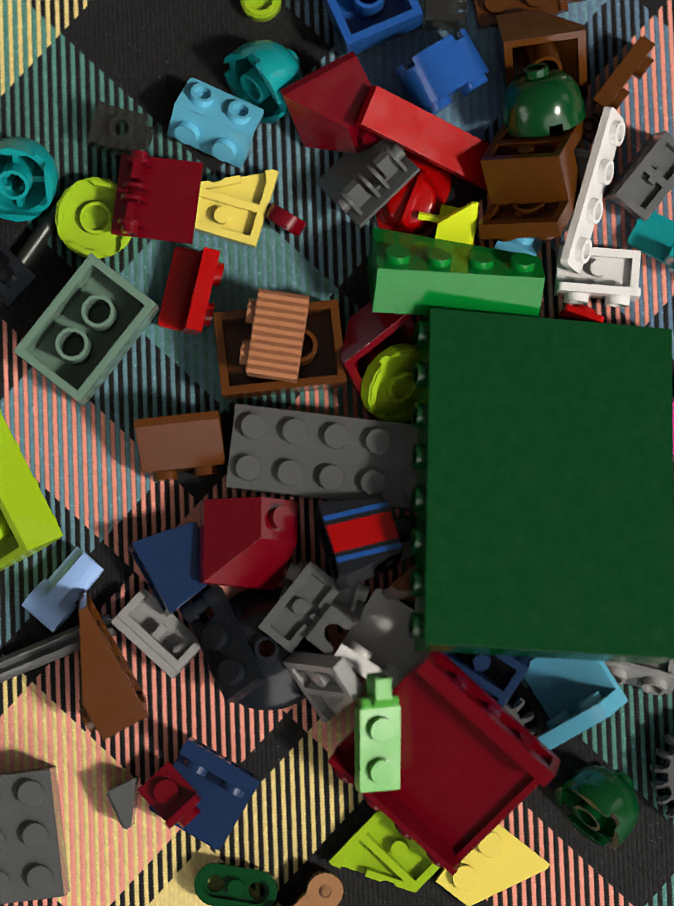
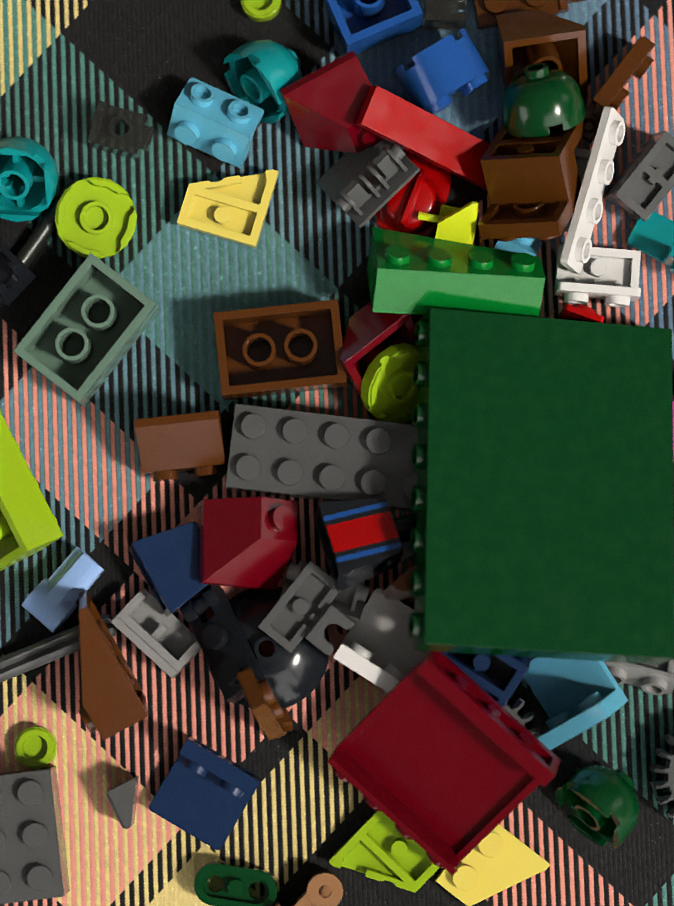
dark red hinge [111,150,204,244] -> none
dark red bracket [137,761,203,829] -> none
red bracket [157,247,224,336] -> none
nougat brick [239,289,310,383] -> none
dark red tile [265,203,307,236] -> none
light grey wing [283,651,364,723] -> none
hinge [355,672,401,793] -> none
none -> lime tile [14,726,58,769]
none -> reddish brown hinge [235,667,293,740]

